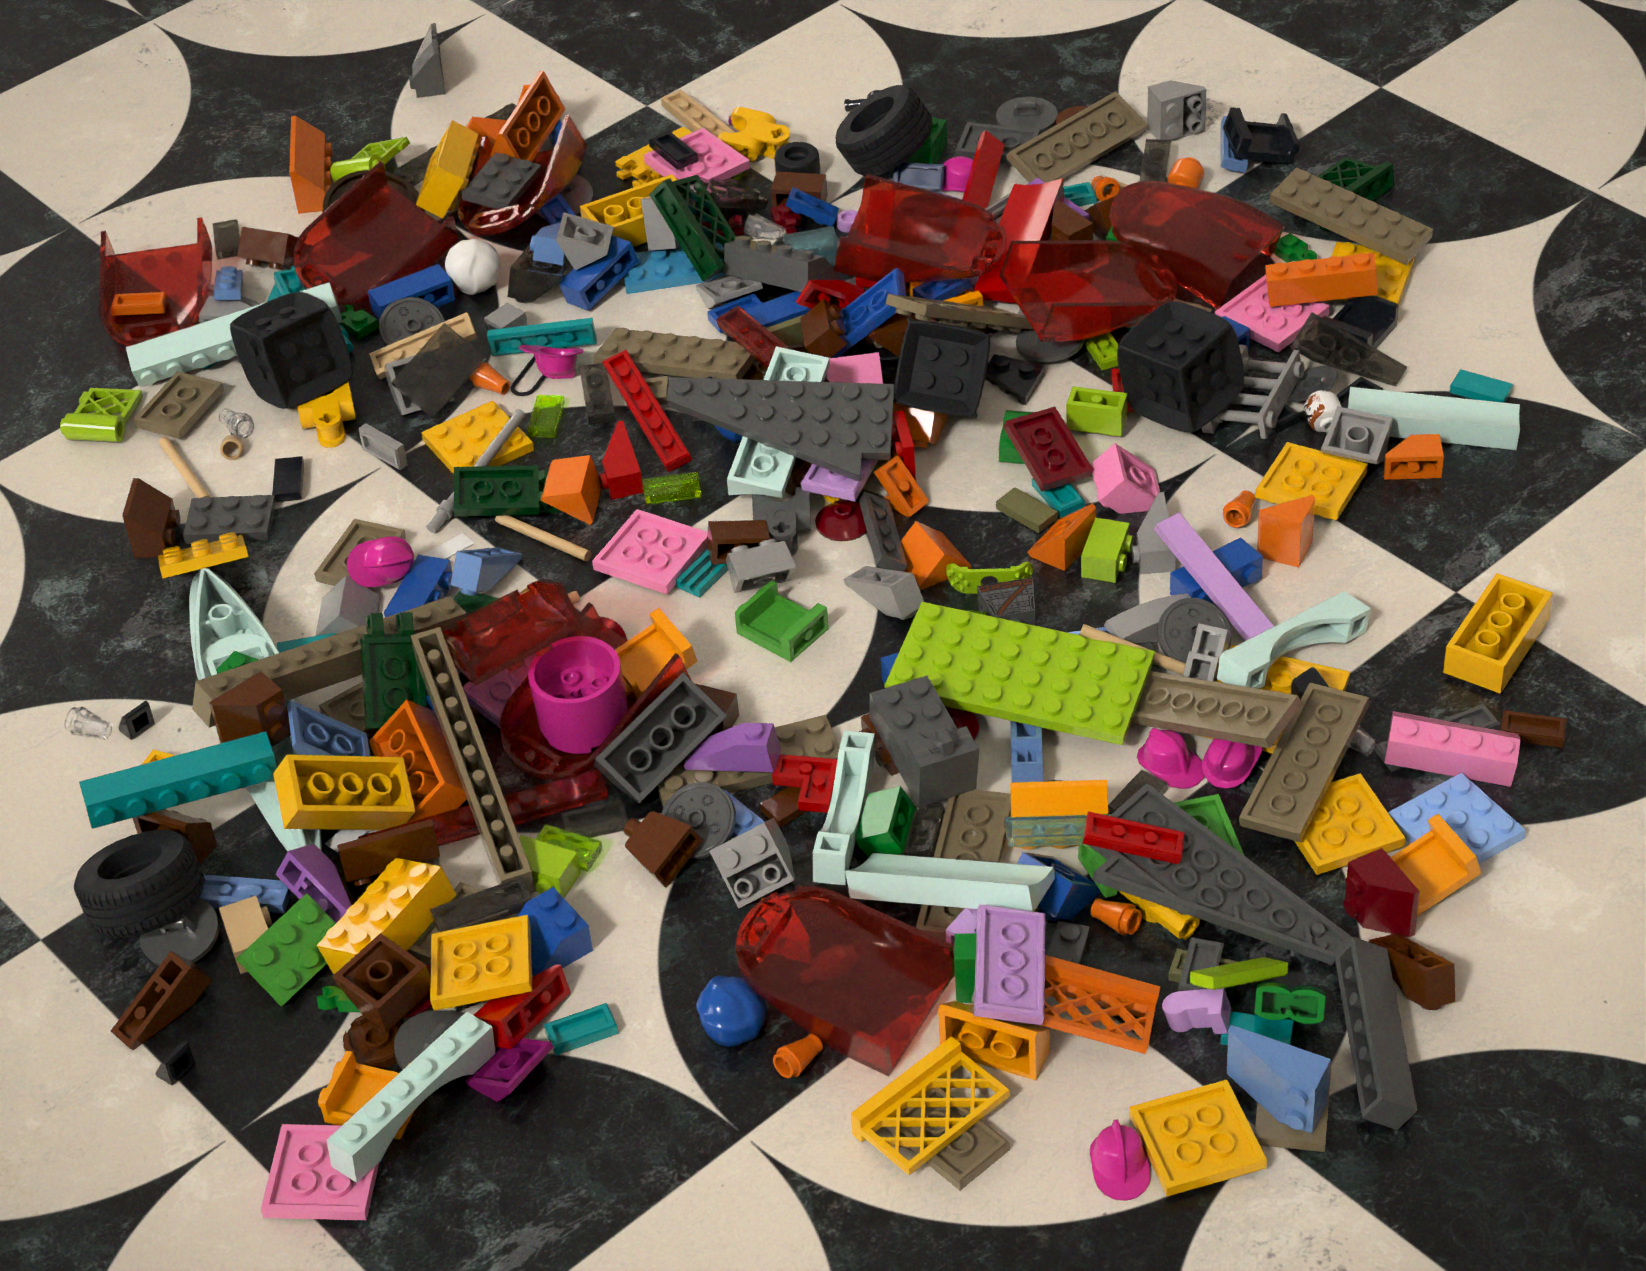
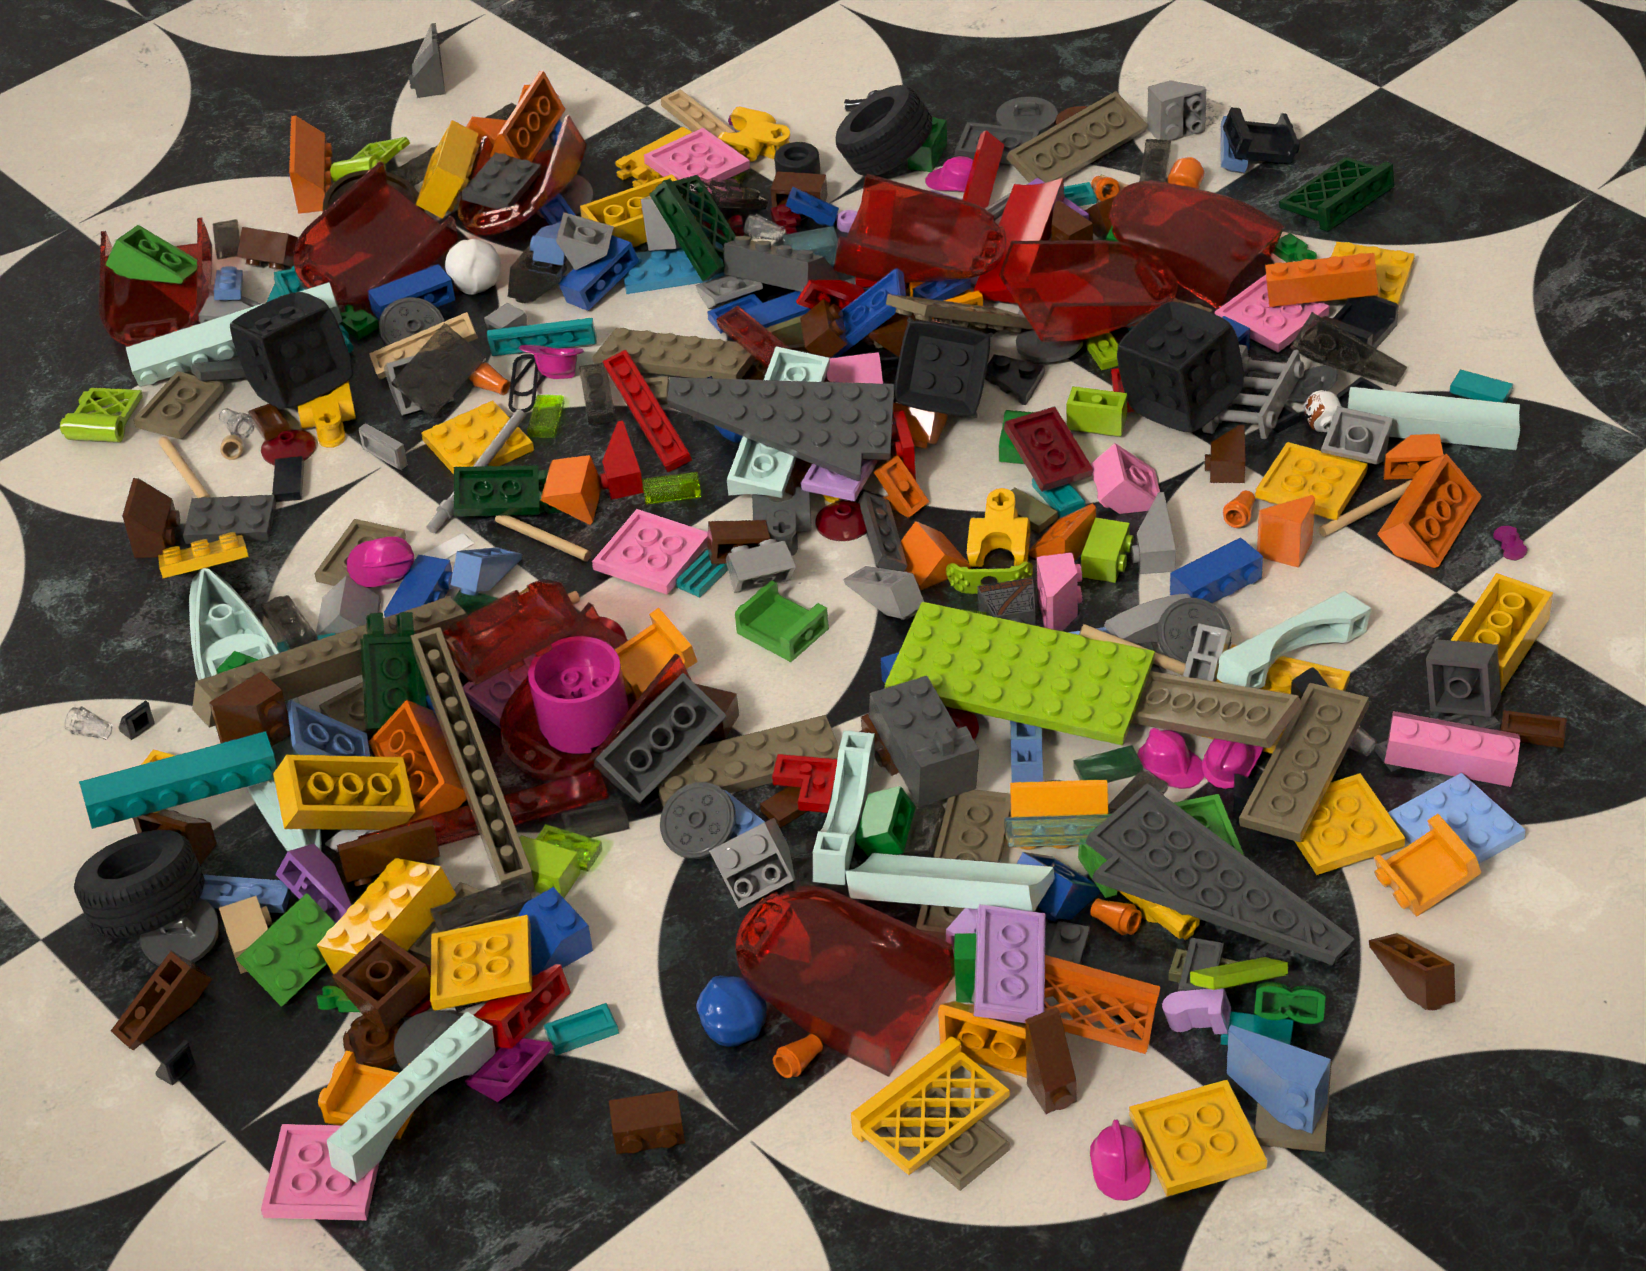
orange tile [111,292,168,316] -> none
reddish brown torso [624,811,703,888] -> none
black tile [649,131,698,170] -> none
medium lavender slope [684,723,781,772] -> none
dark blue tile [892,162,946,191] -> none
red tile [1082,811,1185,864] -> none
lavender tile [1154,512,1274,641] -> none
dark tan plate [1269,167,1434,265] -> none
dark grey brick [1335,937,1418,1130] -> none
dark red slope [1343,848,1420,937] -> none
none -> bright green slope [106,225,204,284]
none -> dark grey tile [191,359,247,382]
none -> reddish brown tile [248,404,291,441]
none -> dark red dish [261,429,316,465]
none -> clear smoke plate [261,595,318,650]
none -> black piece [508,354,539,413]
none -> reddish brown brick [609,1090,685,1155]
none -> yellow piece [967,488,1030,567]
none -> reddish brown slope [1025,1007,1077,1114]
none -> bright pink slope [1037,553,1082,631]
none -> clear green tile [1073,745,1143,783]
none -> reddish brown slope [1205,425,1246,483]
none -> black slope [1233,774,1257,812]
none -> tan bar [1319,480,1411,537]
none -> orange slope [1377,454,1482,568]
none -> dark grey brick [1426,639,1501,717]
none -> magenta piece [1493,526,1528,561]

